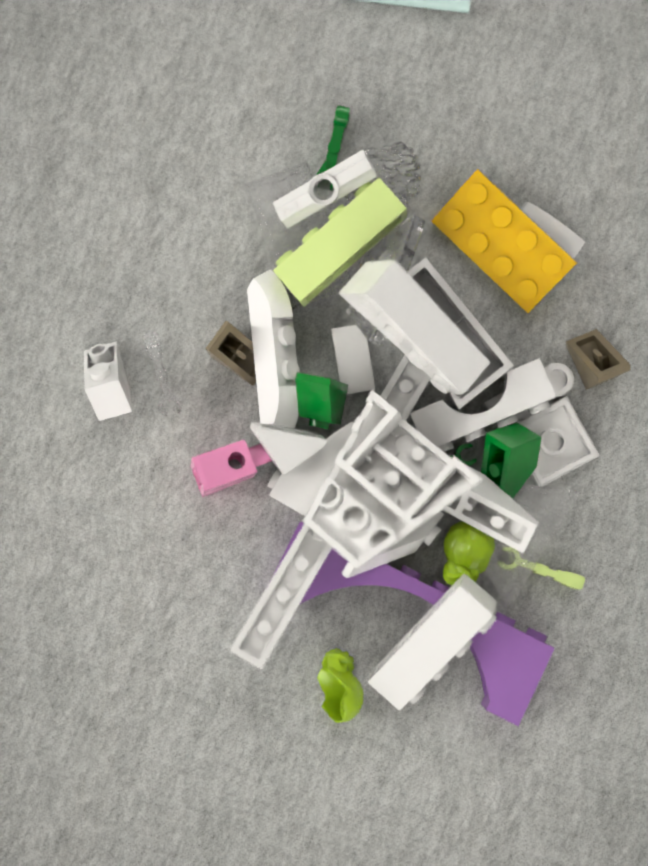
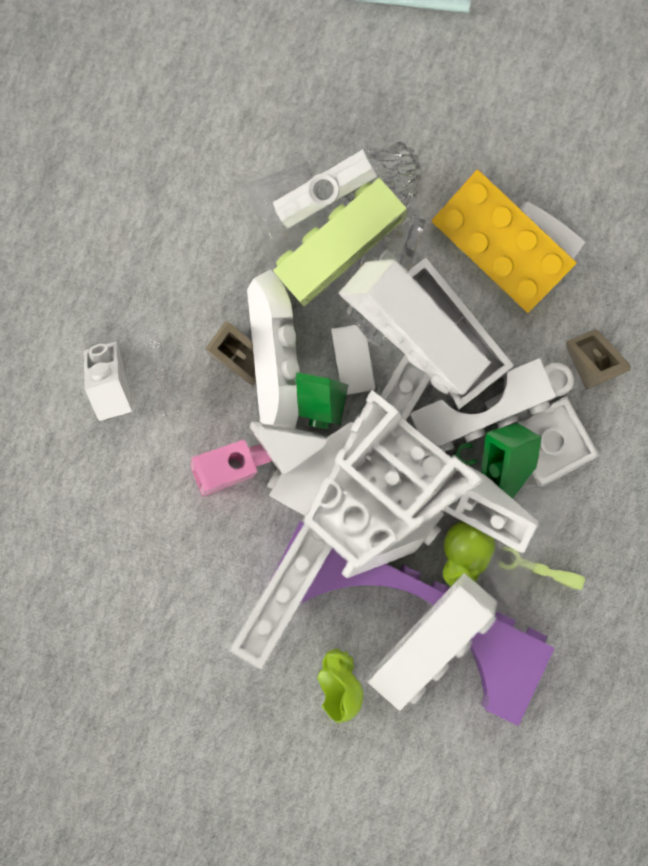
green piece [316,105,350,191] -> none

